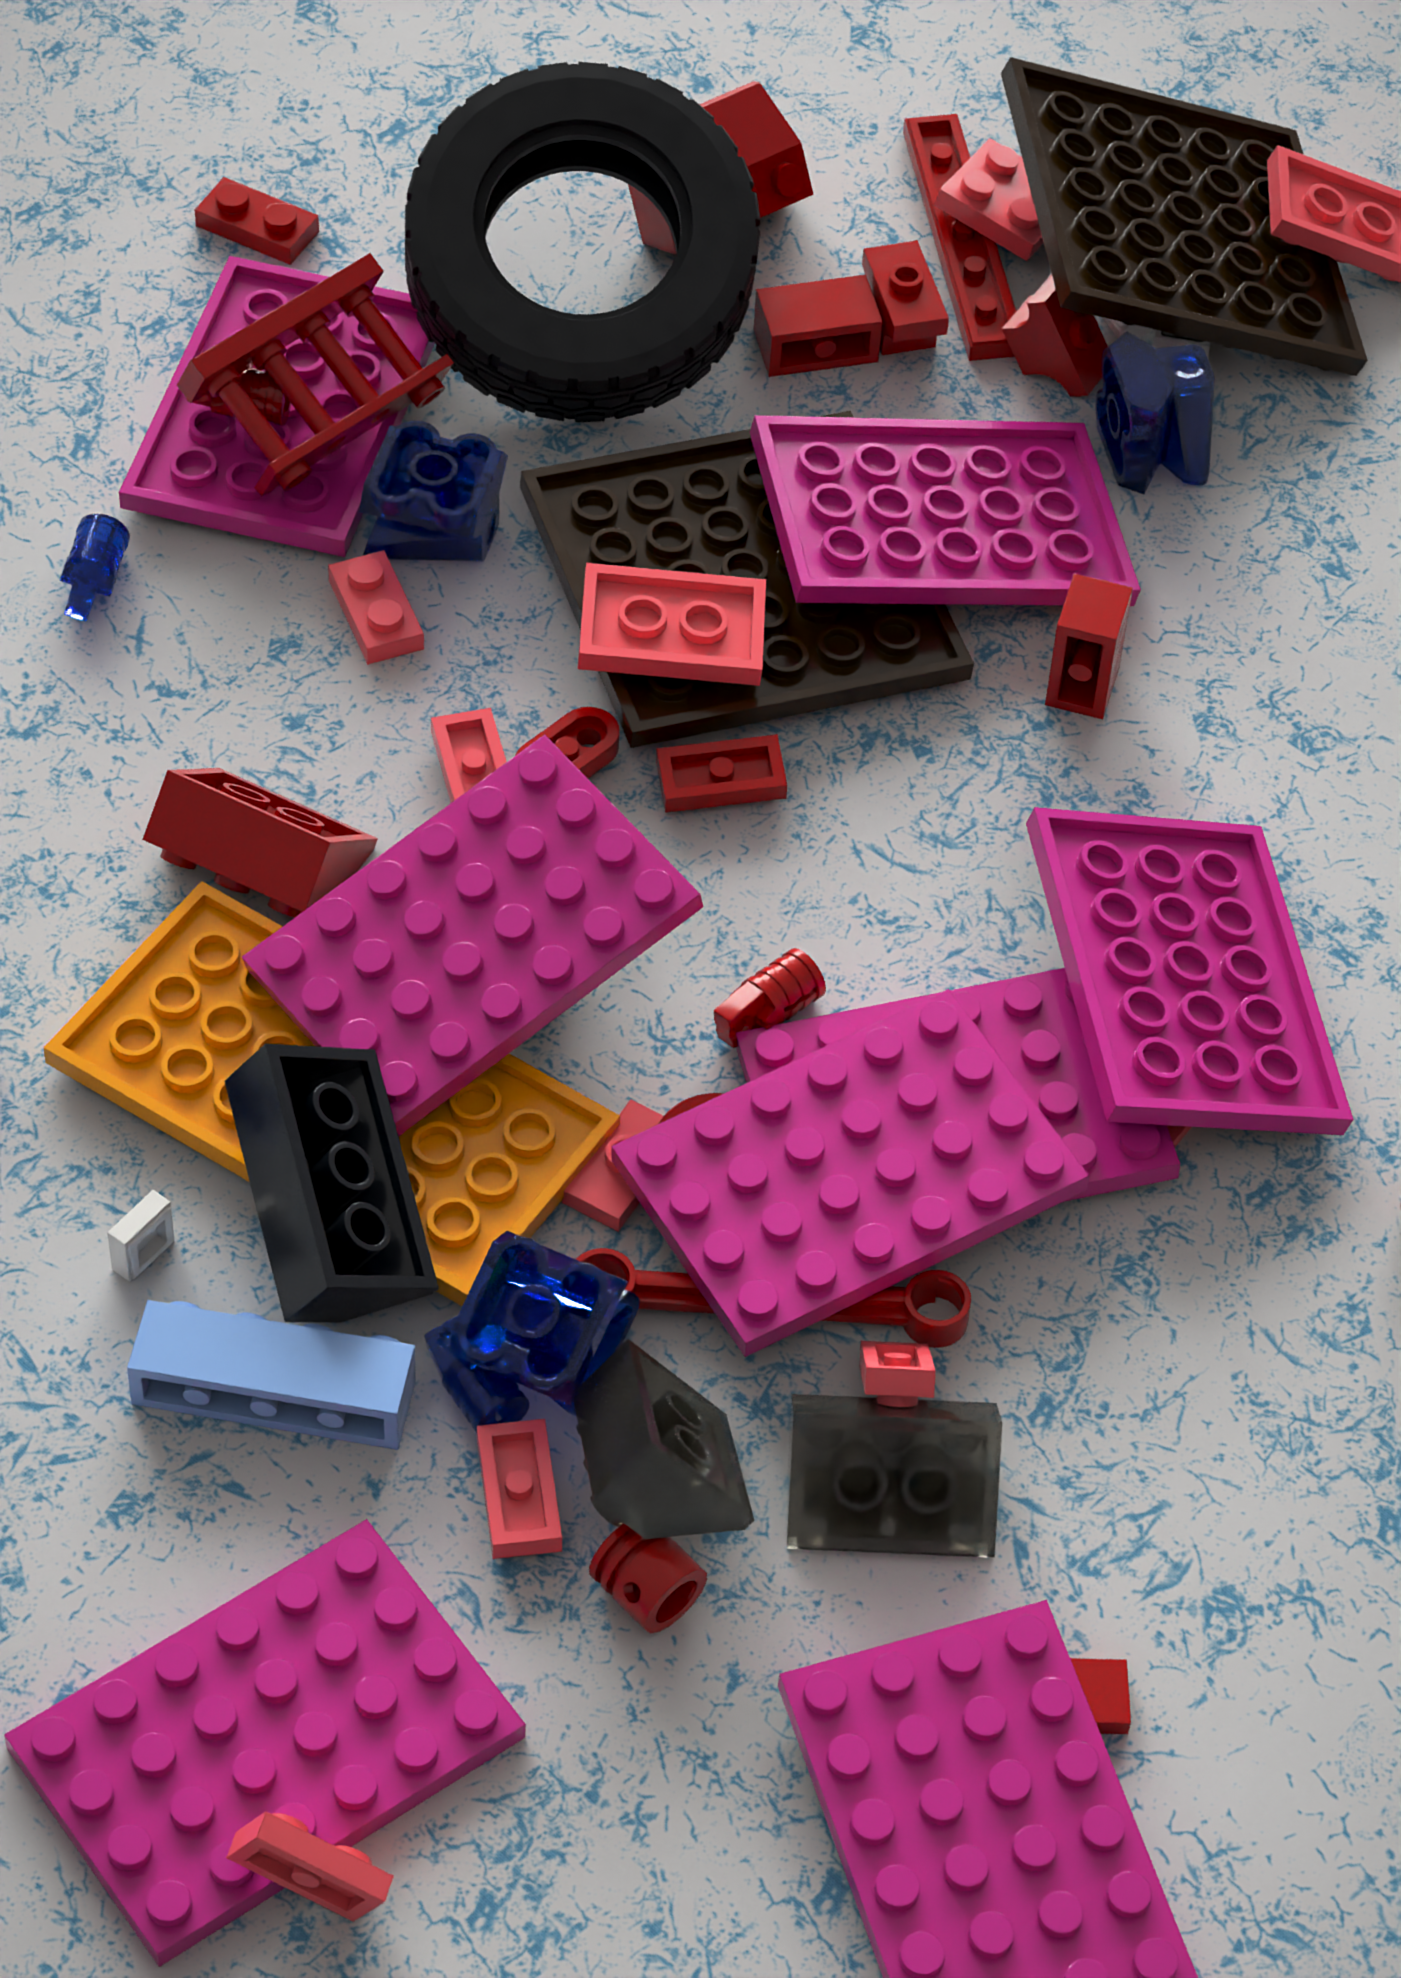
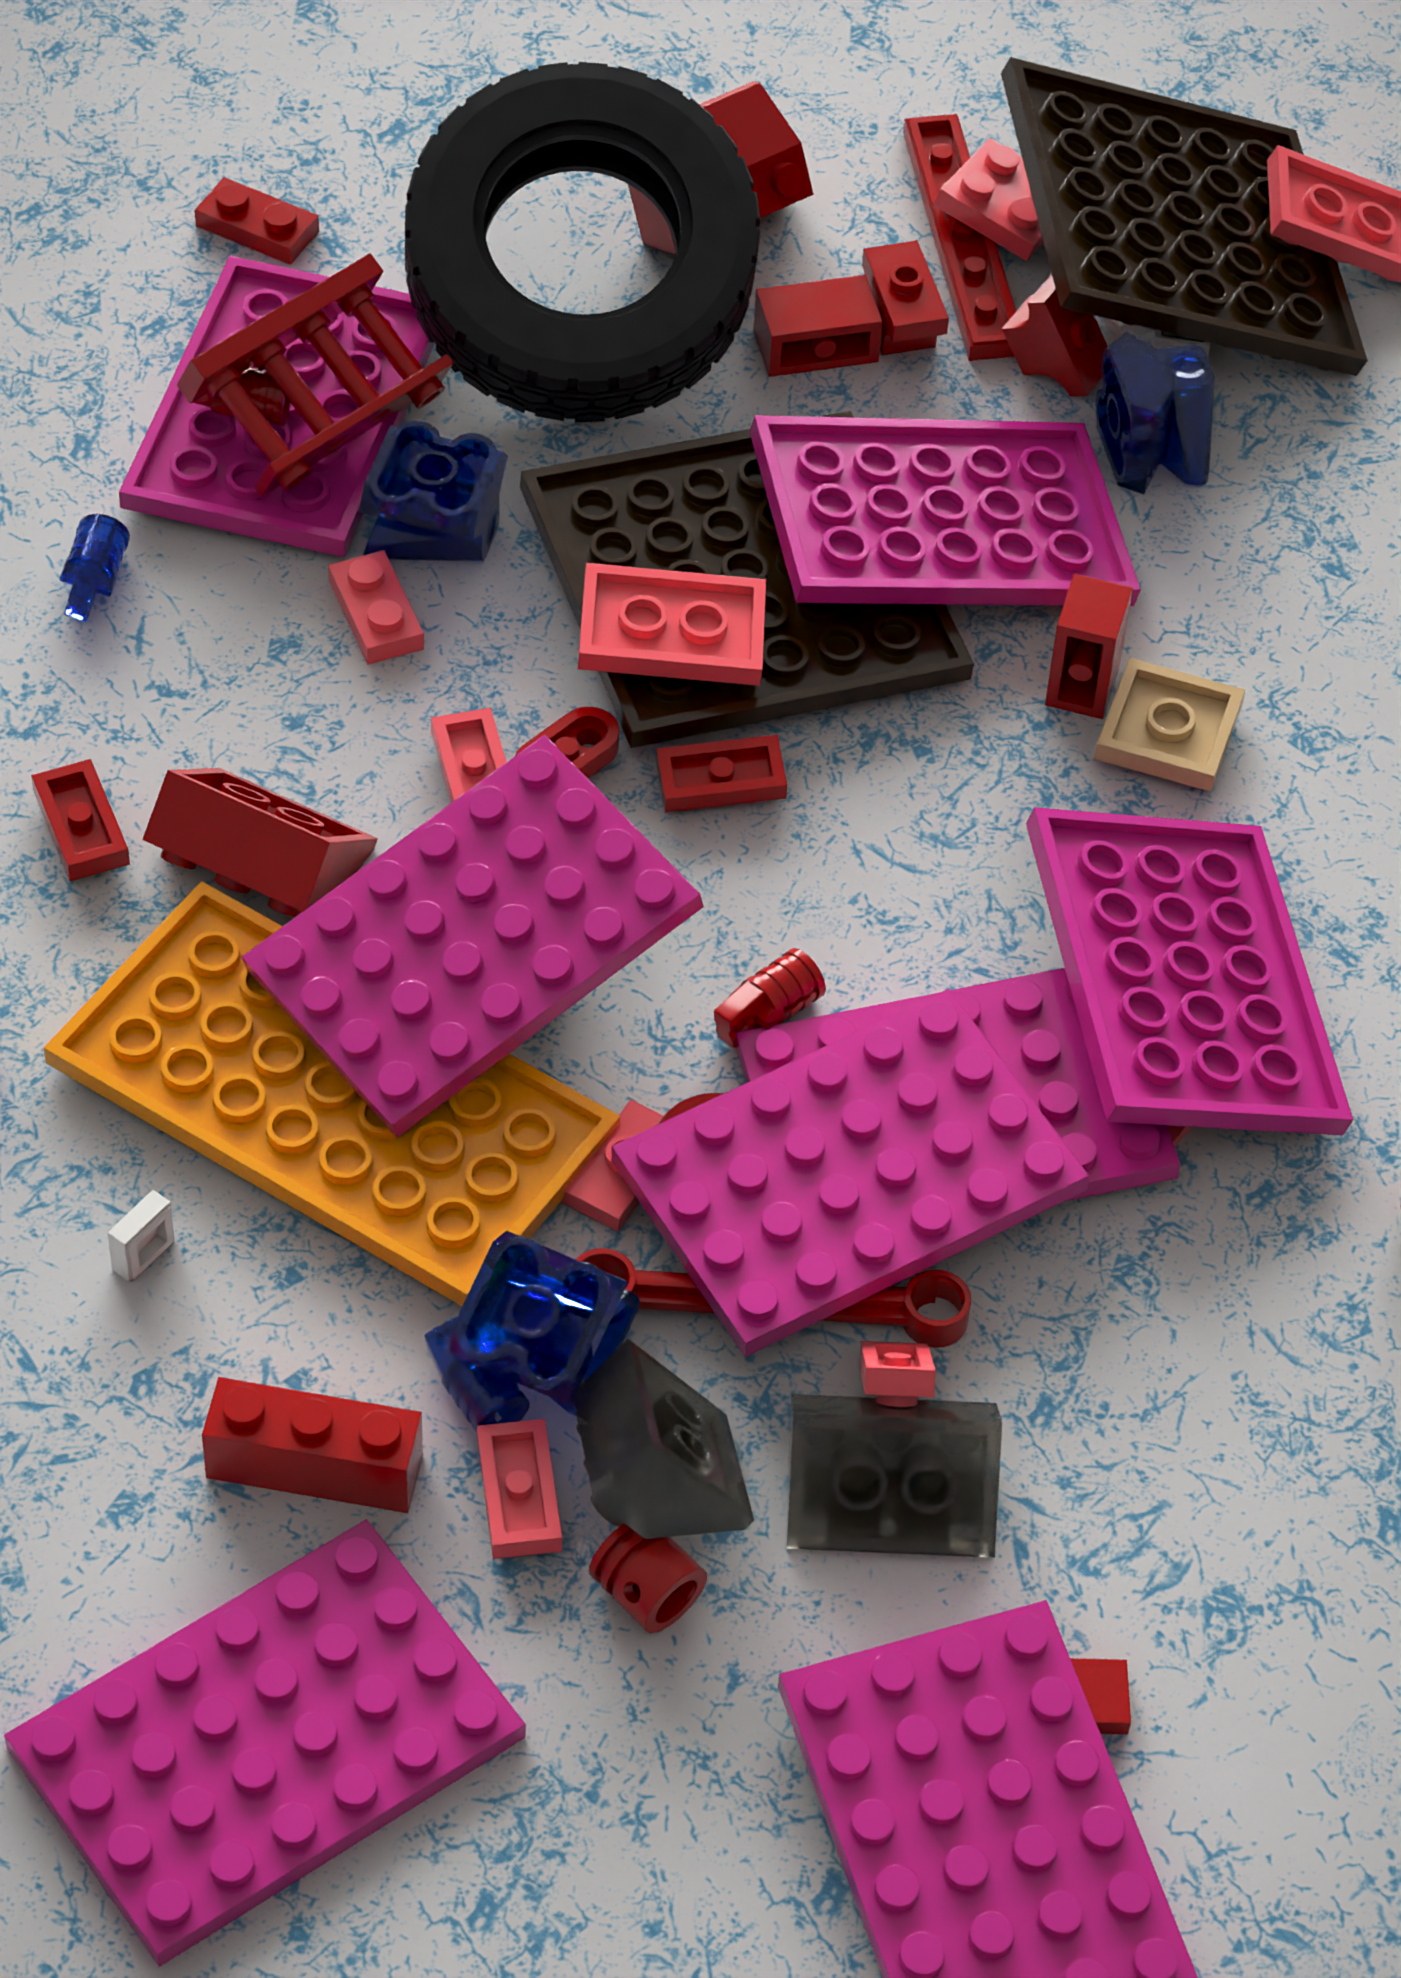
light blue brick [127,1300,416,1450] -> none
black slope [224,1044,439,1323] -> none
coral plate [226,1811,394,1922] -> none
none -> red plate [31,759,130,882]
none -> red brick [202,1377,423,1513]
none -> tan plate [1094,657,1245,792]

